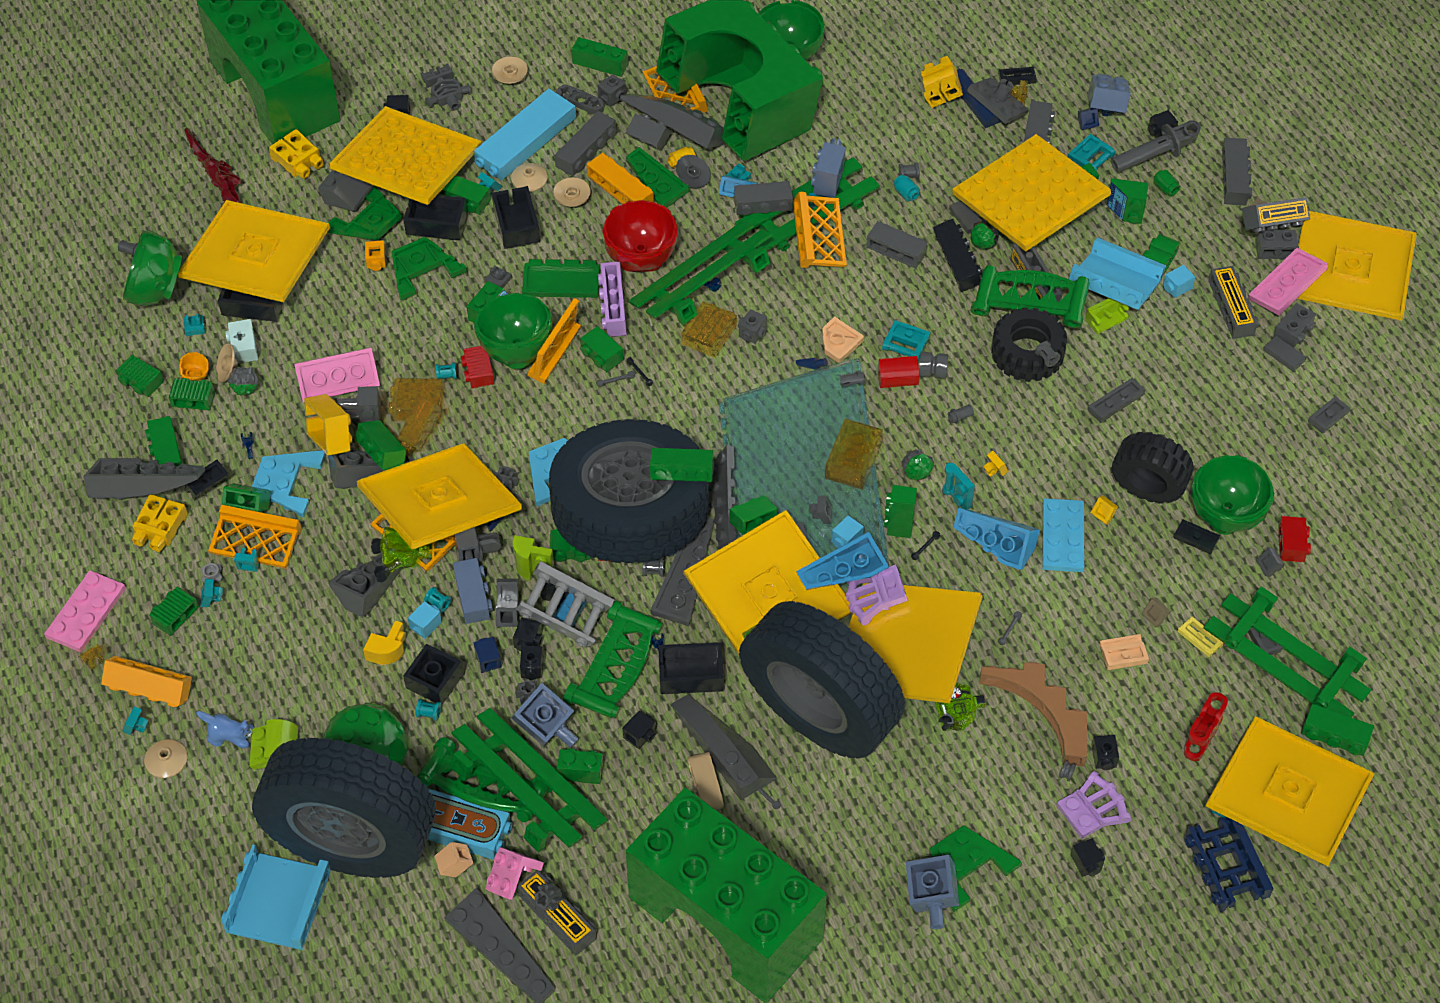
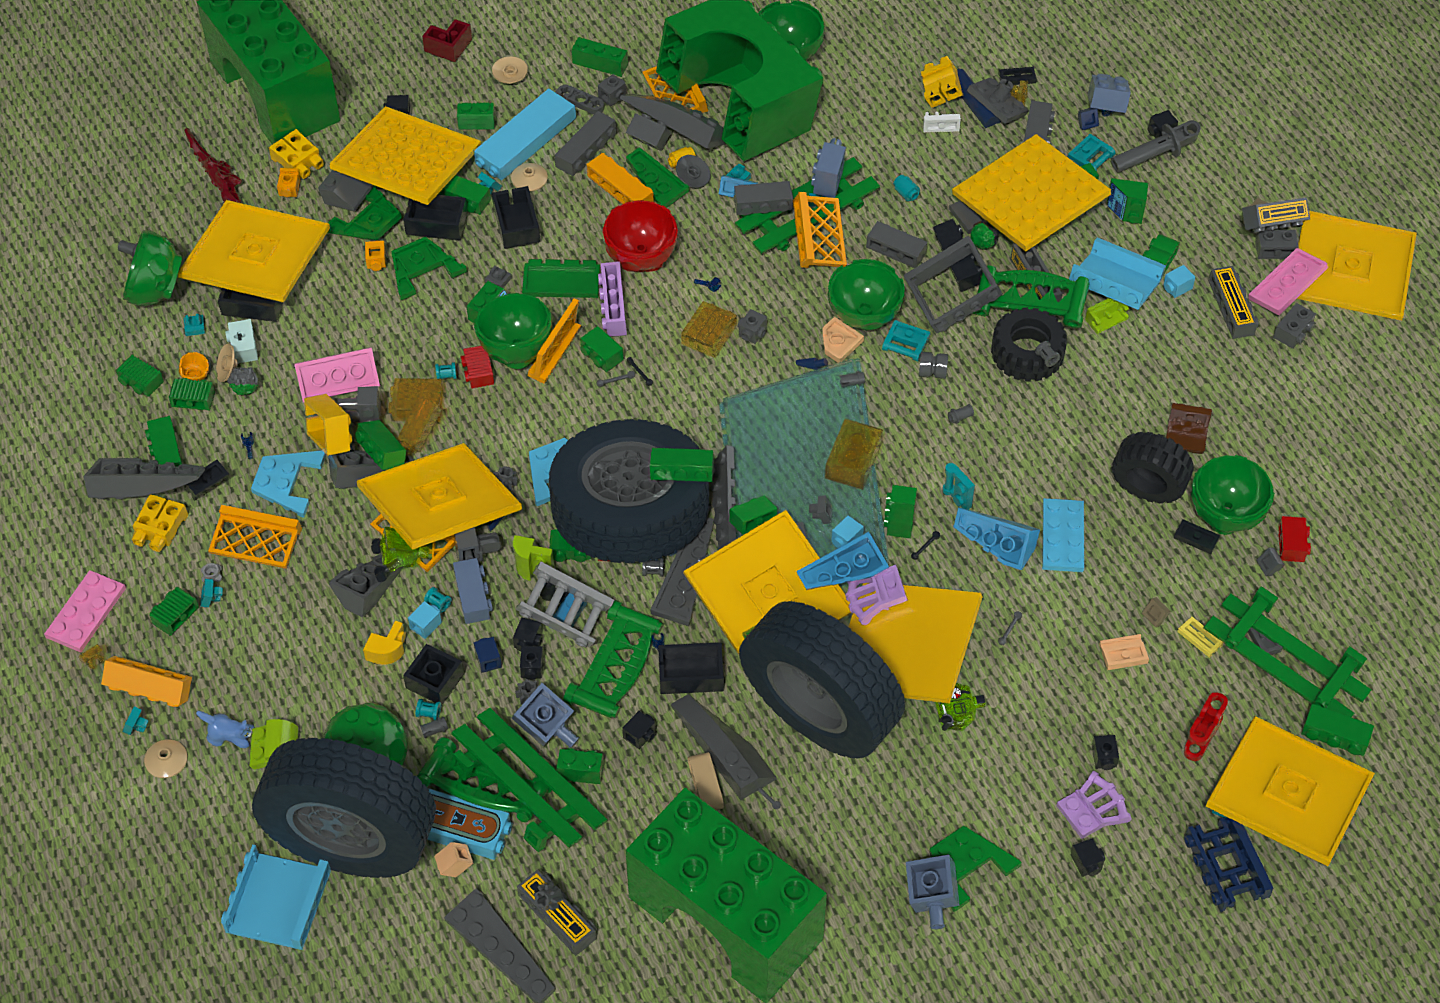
green brick [222,483,271,512] -> none
teal tile [234,547,259,572] -> none
dark grey piece [421,63,471,111] -> none
bright pink bracket [485,847,544,900] -> none
dark grey brick [496,579,519,627] -> none
tan dish [553,177,590,207] -> none
green fence [628,220,772,325] -> none
red brick [878,356,919,388] -> none
dark grey bush [899,162,920,179] -> none
green piece [902,449,934,480] -> none
medium nougat arch [979,662,1087,766] -> none
yellow tile [983,451,1009,477] -> none
dark grey bush [1059,760,1076,782] -> none
dark grey plate [1088,378,1145,423] -> none
yellow tile [1090,495,1118,524] -> none
green brick [1153,170,1181,197] -> none
dark grey brick [1222,138,1252,206] -> none
dark grey tile [1263,336,1307,372] -> none
dark grey plate [1308,396,1350,433] -> none
none -> light orange brick [277,168,301,197]
none -> dark grey pin [420,717,449,738]
none -> dark red brick [422,19,472,62]
none -> green brick [457,102,495,129]
none -> green rock [827,259,905,330]
none -> dark grey window [903,235,1003,333]
none -> white plate [923,112,961,132]
none -> reddish brown bracket [1166,403,1212,454]

